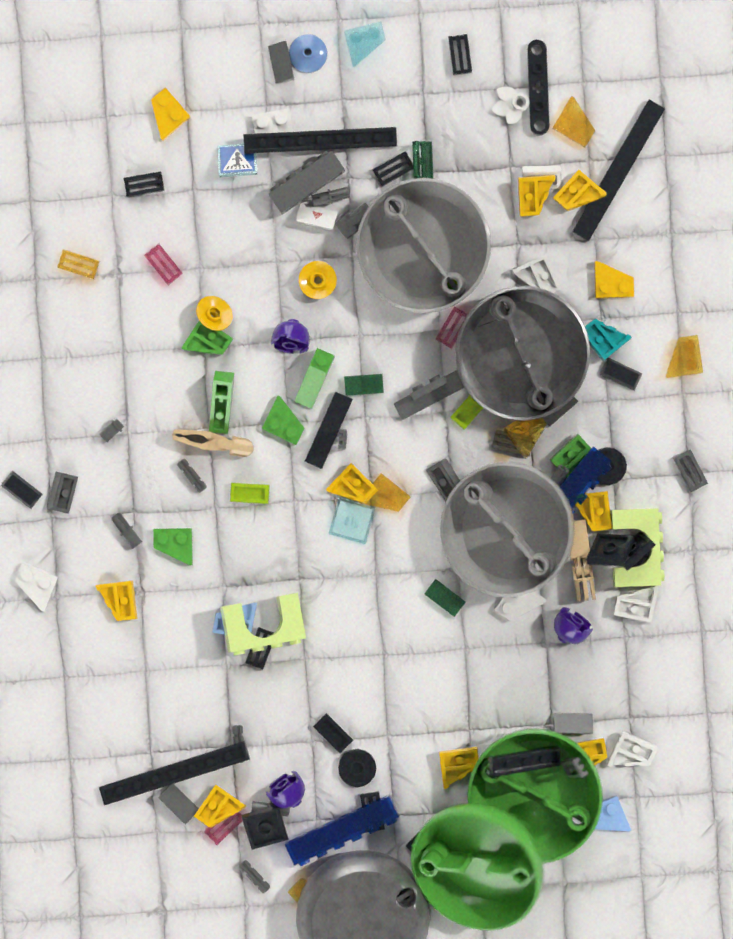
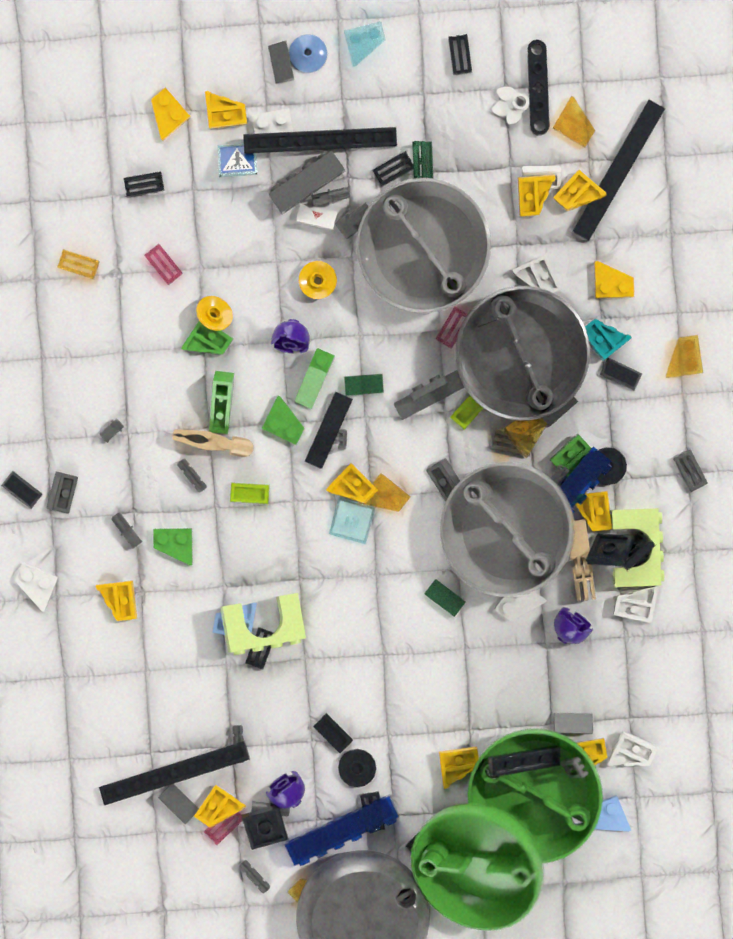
none -> yellow wing [205,91,247,129]

